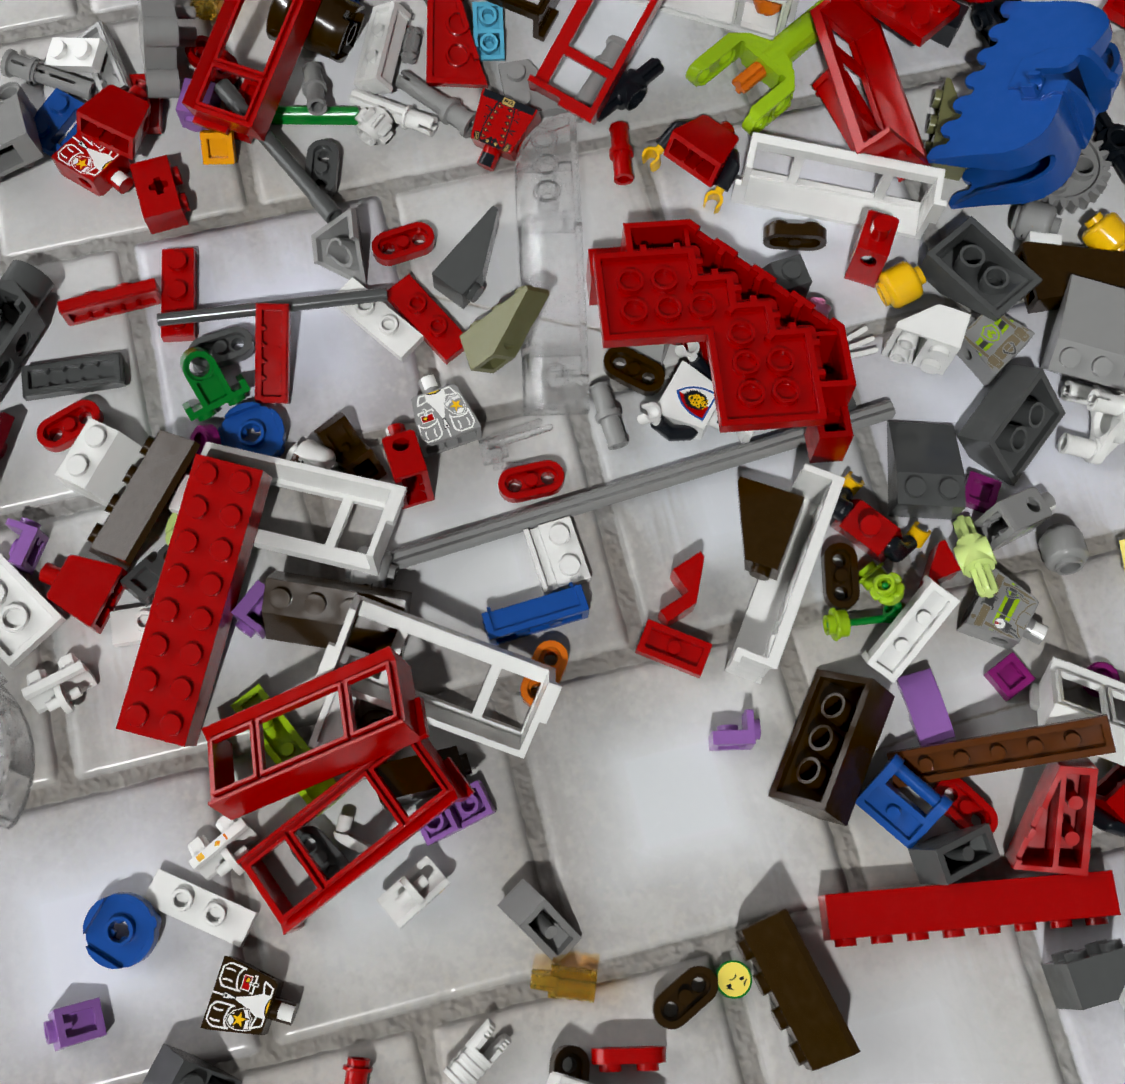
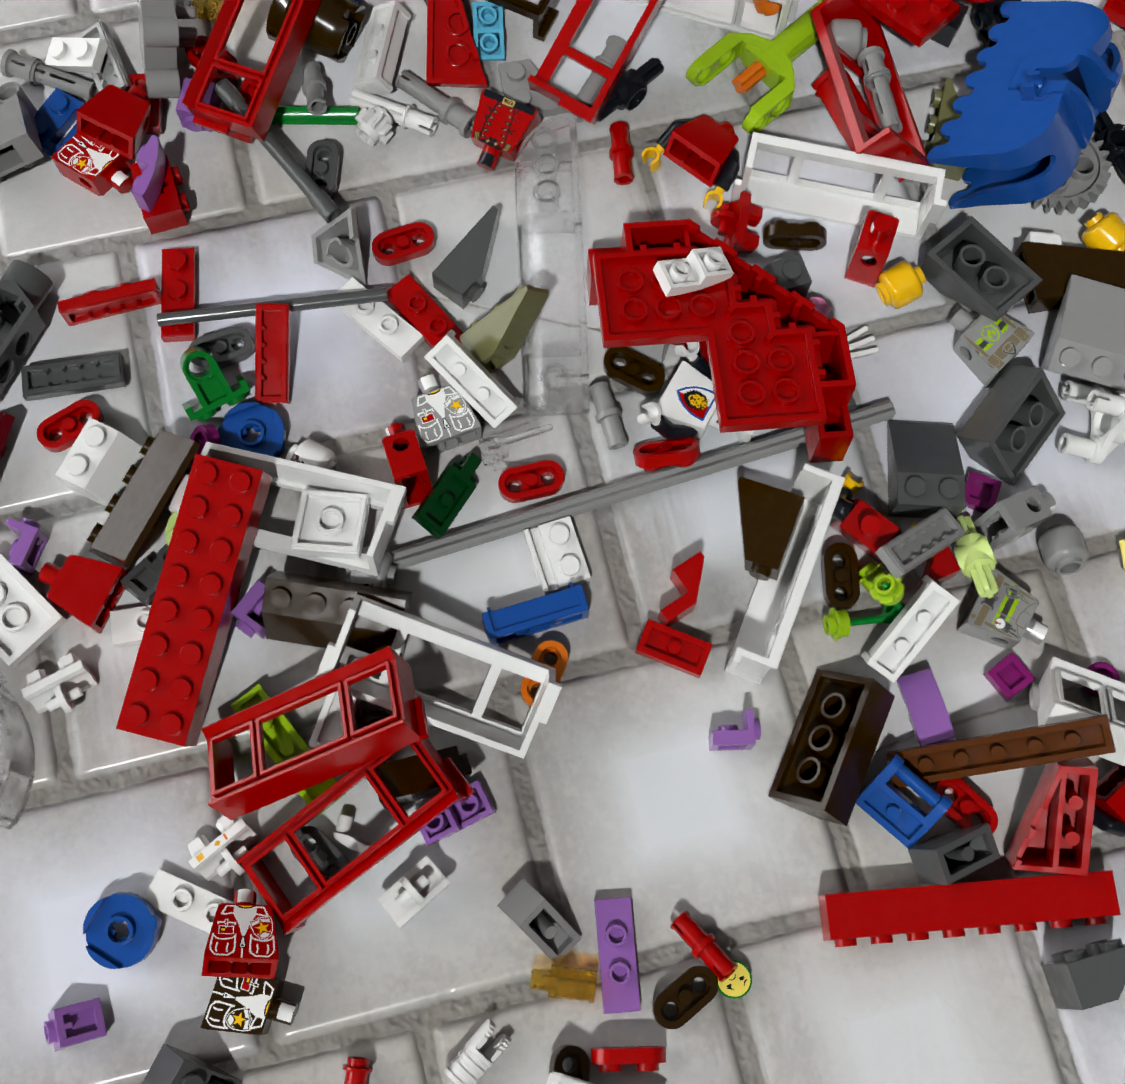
light orange plate [200,130,237,165] -> none
dark brown slope [314,412,387,480] -> none
light grey piece [400,26,422,65] -> none
dark brown slope [735,909,861,1071] -> none
white slope [881,304,971,375] -> none
light grey head [1011,201,1062,241] -> none
none -> medium lavender slope [131,135,166,213]
none -> red torso [201,889,279,979]
none -> white tile [289,489,371,560]
none -> dark green hinge [411,452,483,539]
none -> white container [424,329,521,429]
none -> medium lavender plate [594,897,641,1014]
none -> red plate [633,437,701,471]
none -> white slope [653,246,734,297]
none -> red pin [670,911,738,982]
none -> red hips [710,191,763,254]
none -> light grey head [821,18,868,60]
none -> light grey pin [857,46,903,134]
none -> light grey plate [875,507,966,578]

